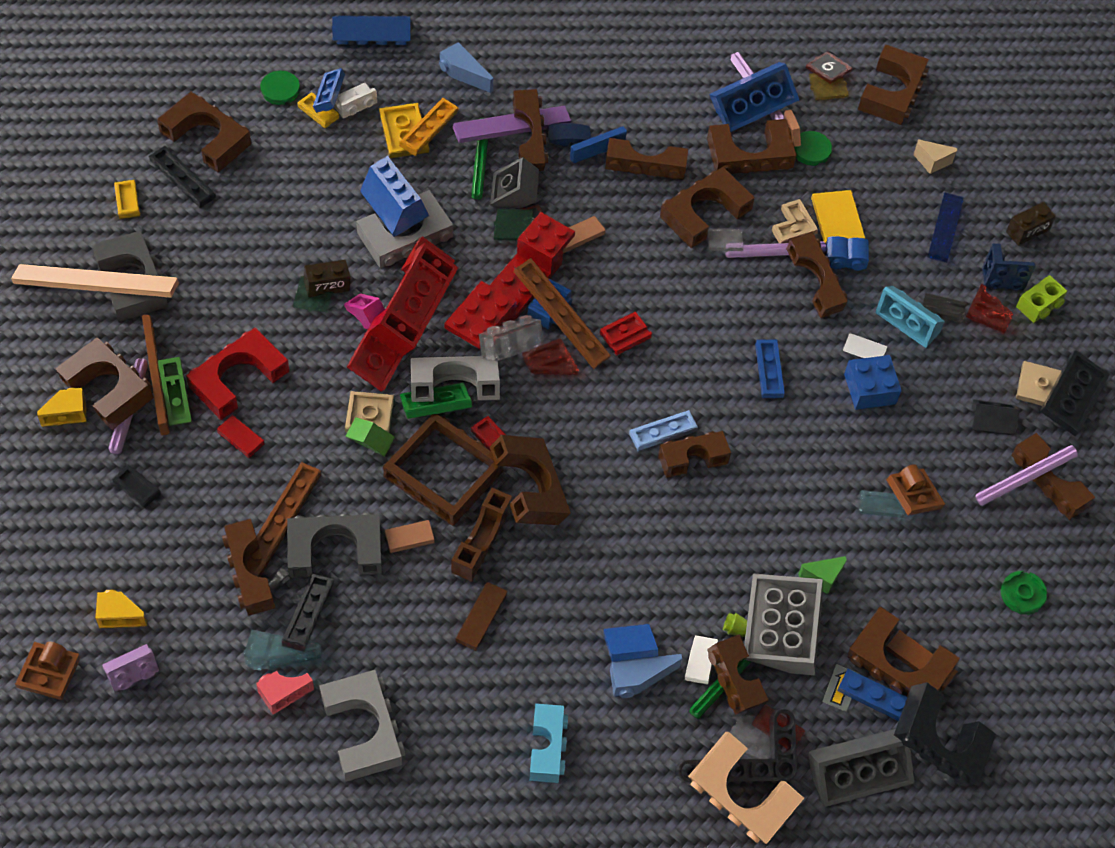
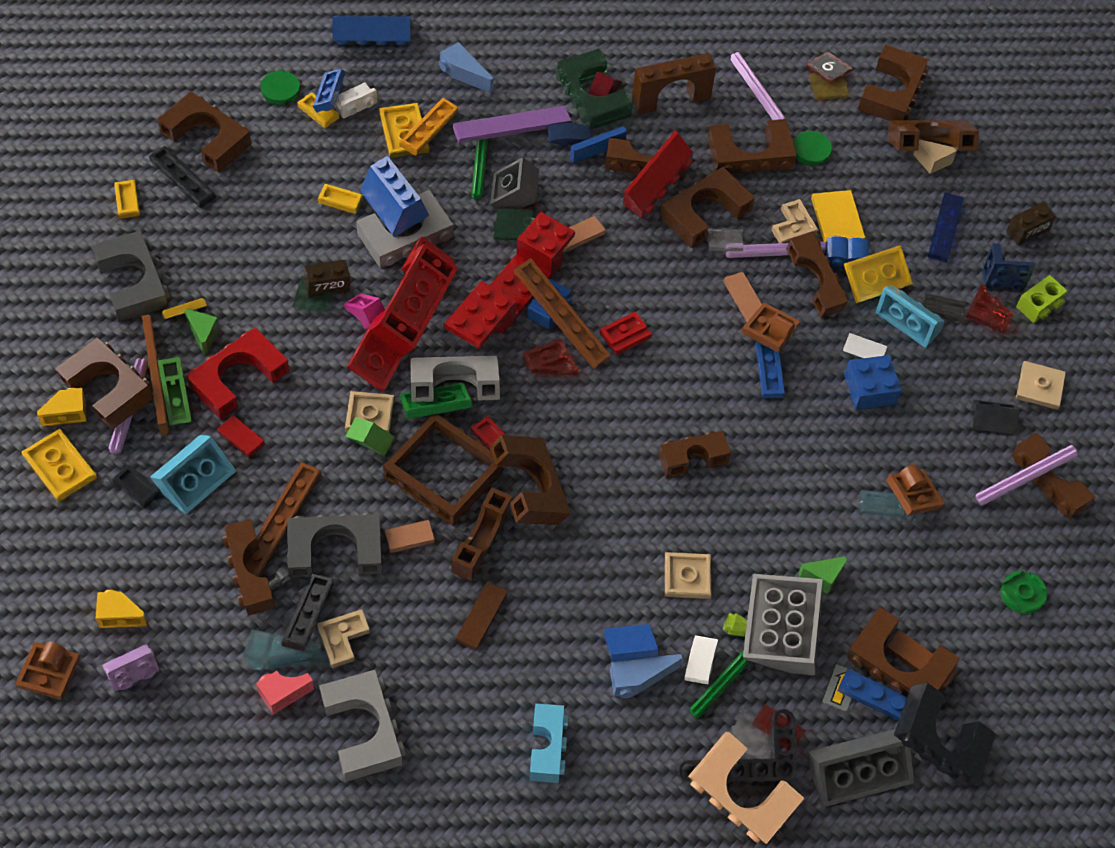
light nougat tile [11,264,179,298] -> none
clear brick [479,315,544,361] -> none
reddish brown arch [512,89,548,171] -> none
light blue tile [629,410,698,451] -> none
reddish brown arch [707,634,768,715] -> none
blue slope [709,62,799,132] -> none
nougat tile [784,110,801,147] -> none
black plate [1040,350,1110,436] -> none
none -> yellow tile [21,429,97,502]
none -> medium azure slope [150,435,236,514]
none -> yellow tile [162,298,207,319]
none -> bright green slope [185,309,219,355]
none -> tan plate [317,609,370,668]
none -> yellow tile [318,184,363,214]
none -> clear green arch [555,48,633,130]
none -> dark red slope [586,72,622,108]
none -> red slope [623,130,693,219]
none -> reddish brown arch [632,53,716,114]
none -> tan tile [665,552,711,599]
none -> nougat tile [724,272,762,322]
none -> dark orange plate [742,303,800,352]
none -> yellow tile [844,245,913,303]
none -> reddish brown arch [888,120,979,151]

